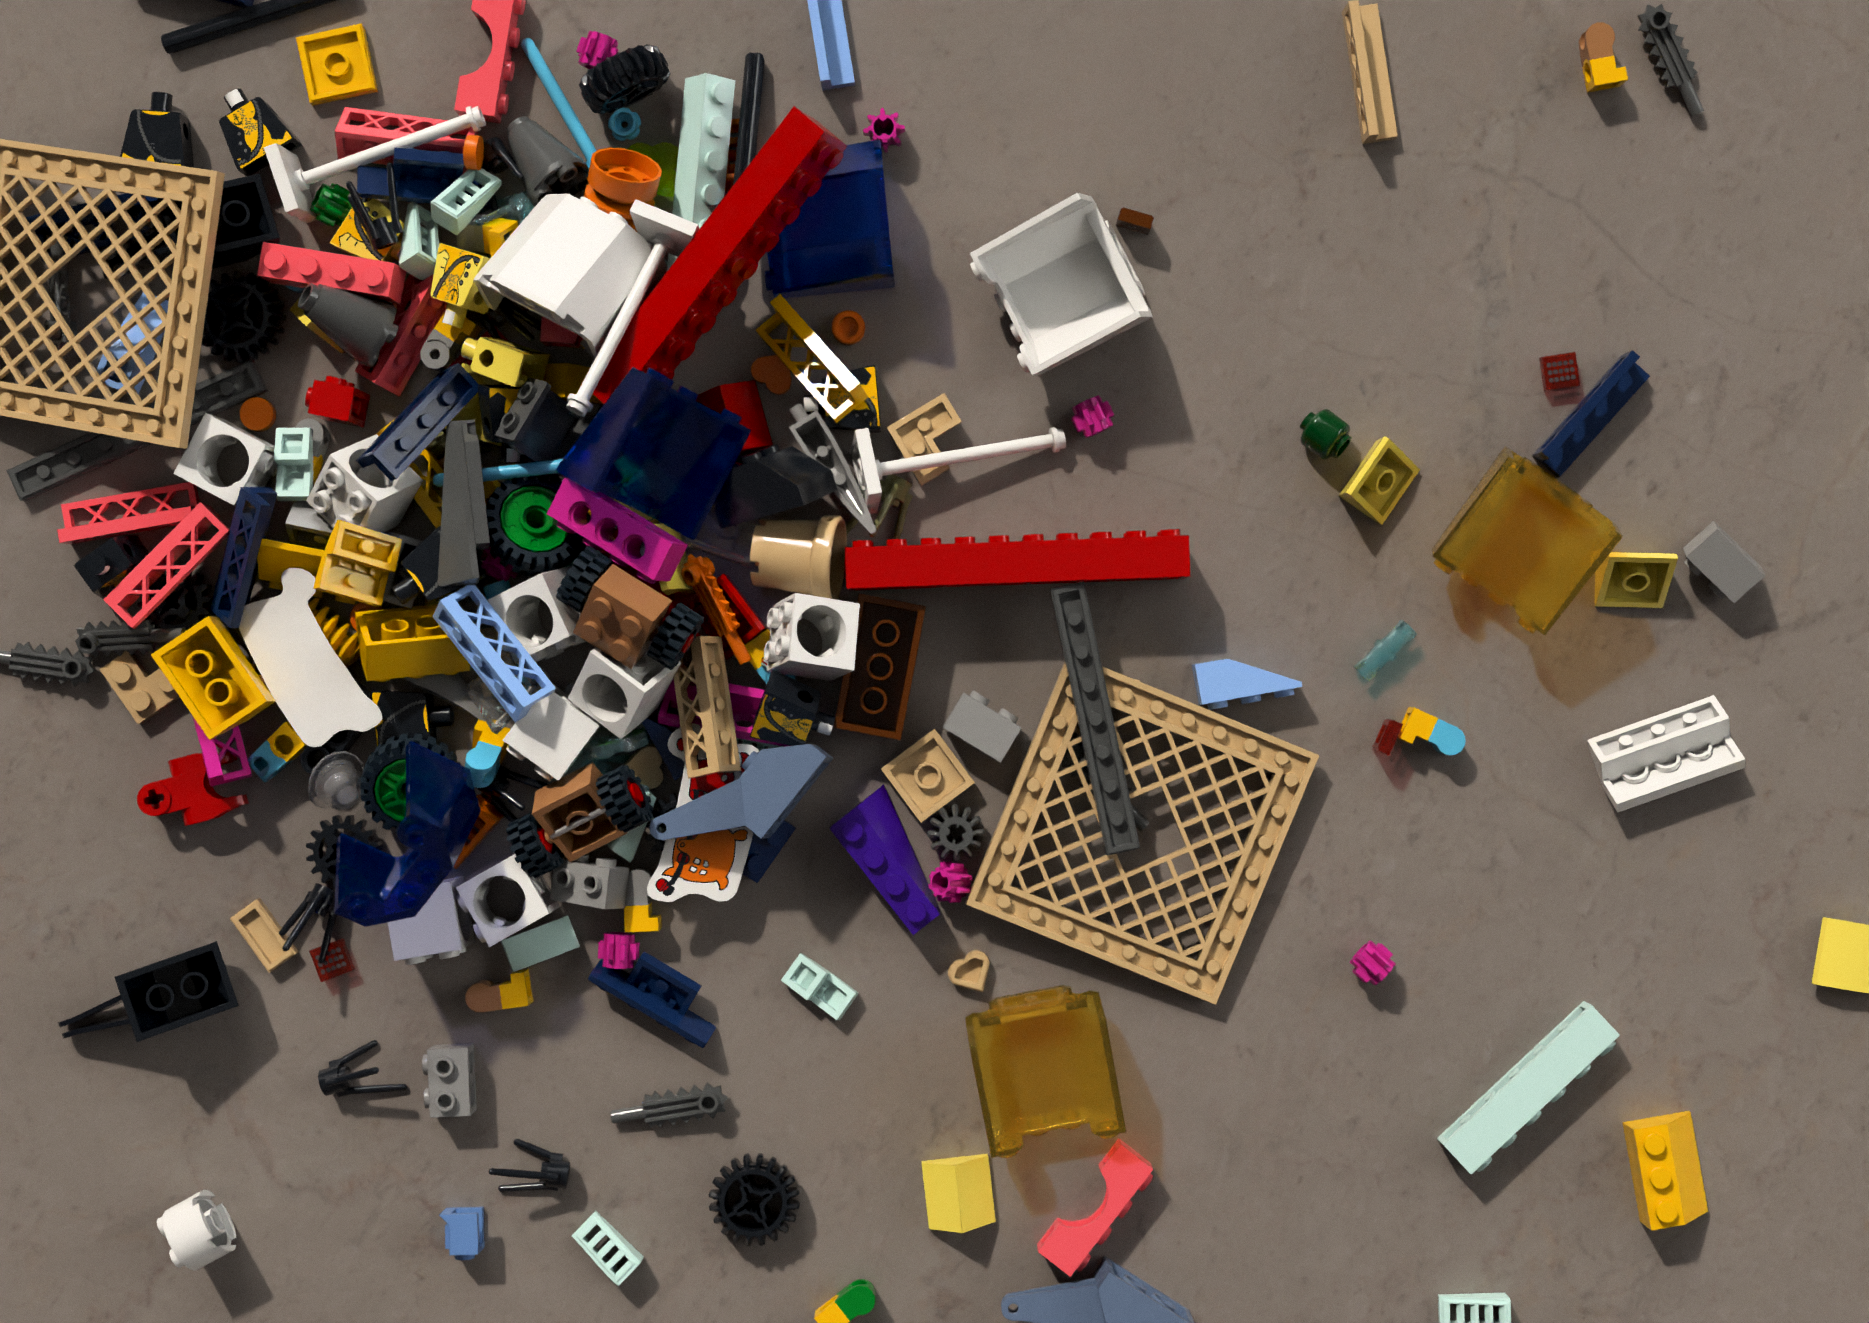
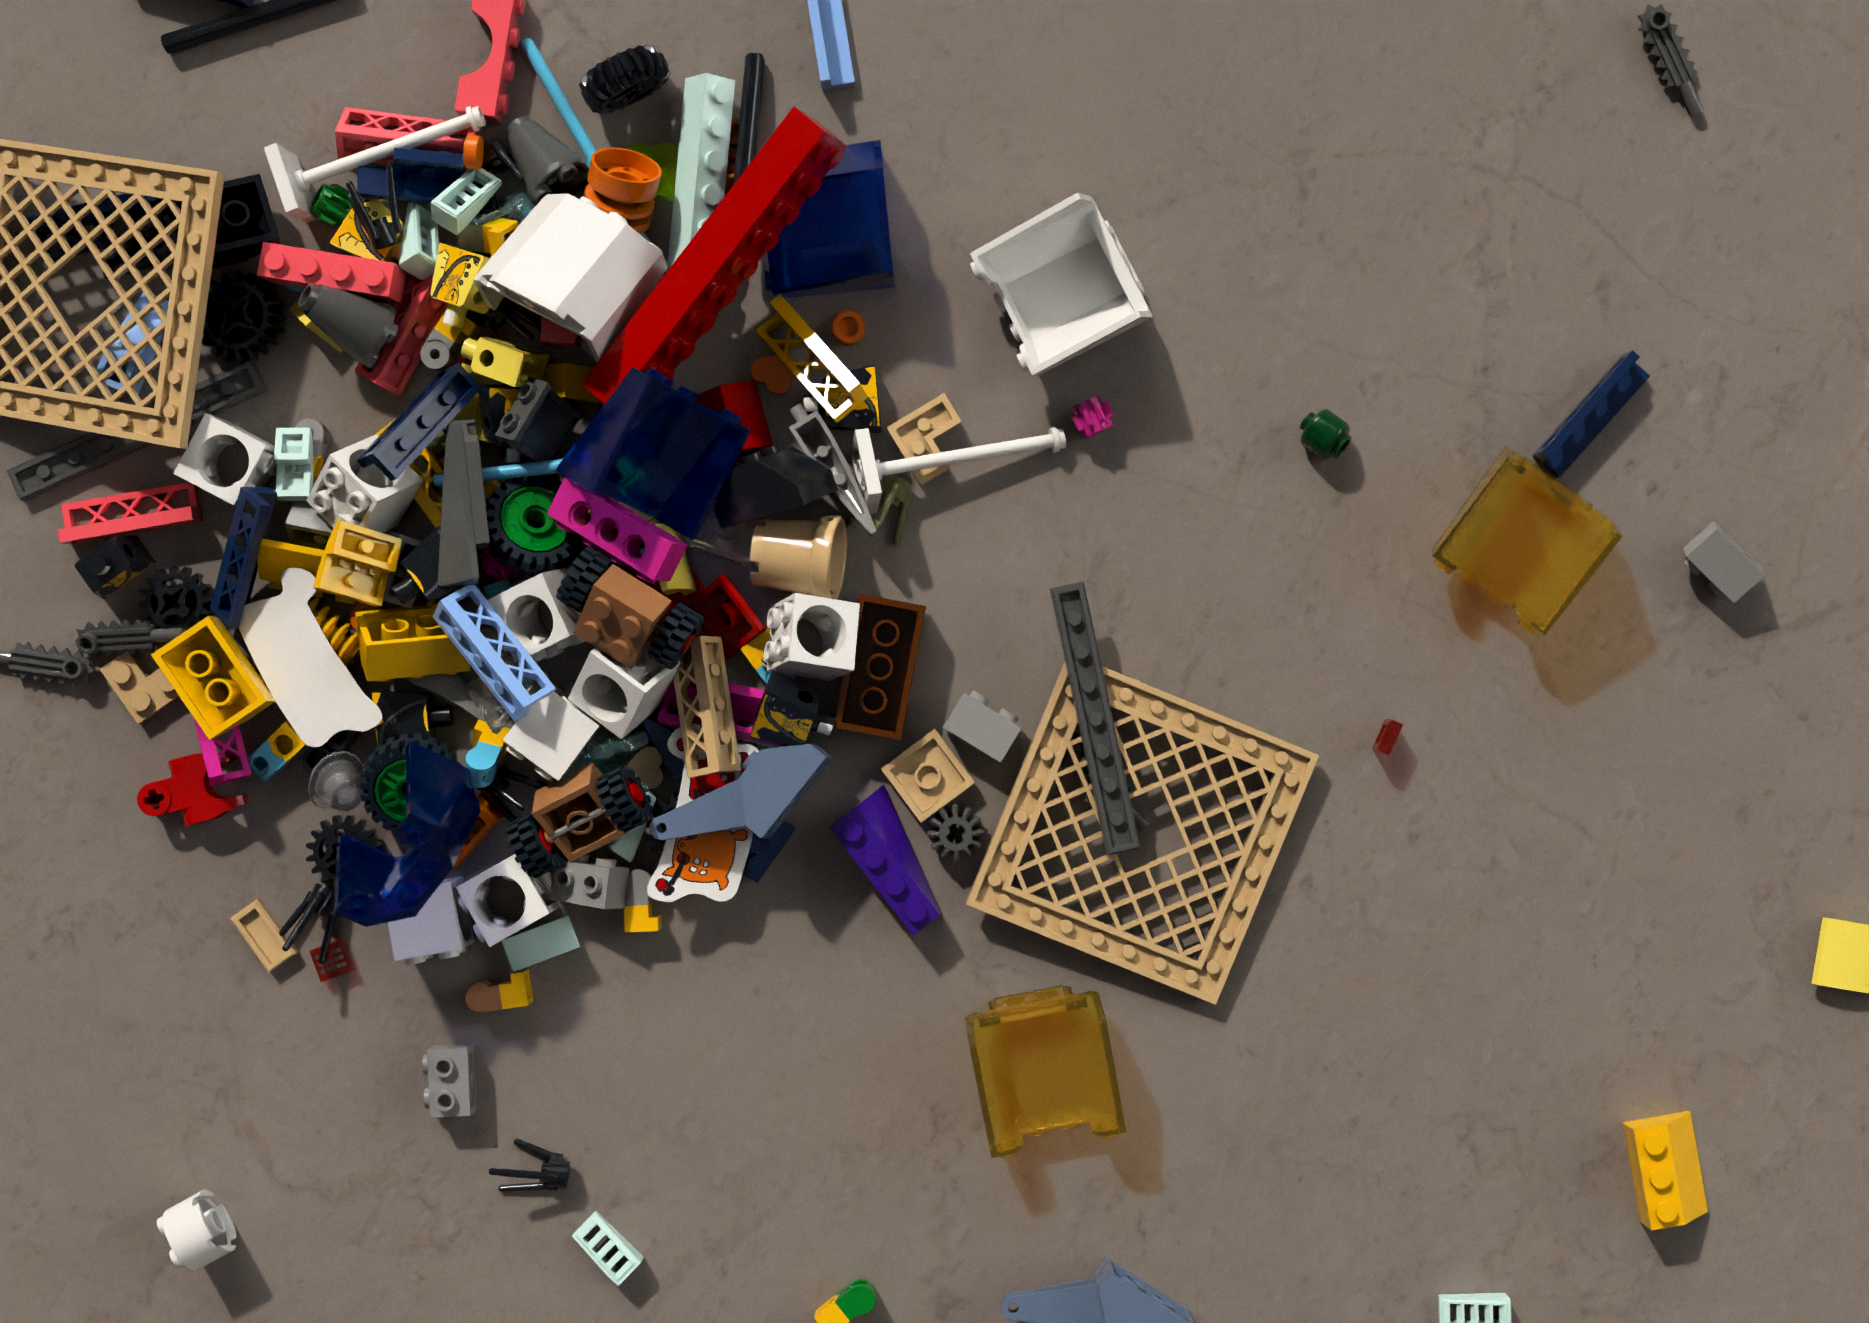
dark grey piece [44,230,77,349] -> none
black slope [58,941,239,1042] -> none
coral fence [103,502,230,629] -> none
black torso [120,92,194,168] -> none
torso [219,89,302,176] -> none
orange tile [240,397,276,432] -> none
yellow tile [296,23,378,106] -> none
red brick [305,376,370,428] -> none
black plant [318,1040,408,1097] -> none
medium blue window [439,1206,485,1260] -> none
white tile [566,199,699,417] -> none
dark pink gear [576,31,618,69] -> none
dark blue bracket [588,951,716,1048] -> none
dark pink gear [598,932,640,969] -> none
medium azure plate [608,108,641,141] -> none
dark grey piece [610,1082,728,1128] -> none
orange piece [681,554,752,665] -> none
black gear [709,1153,800,1246] -> none
light aqua slope [781,953,859,1020] -> none
red brick [845,529,1191,591] -> none
dark pink gear [863,108,905,153] -> none
light yellow slope [921,1154,996,1233] -> none
dark pink gear [928,862,973,903] -> none
tan tile [948,950,989,992] -> none
coral arch [1037,1138,1153,1277] -> none
reddish brown tile [1116,207,1154,235] -> none
light blue slope [1192,659,1302,710] -> none
light yellow slope [1338,436,1420,525] -> none
tan fence [1342,0,1398,144] -> none
dark pink gear [1350,941,1396,985] -> none
clear light blue pin [1353,619,1417,682] -> none
leg [1395,707,1466,756] -> none
light aqua brick [1437,1001,1620,1175] -> none
clear red tile [1539,352,1580,391] -> none
leg [1579,22,1628,93] -> none
white slope [1587,695,1745,813] -> none
light yellow slope [1594,552,1678,608] -> none

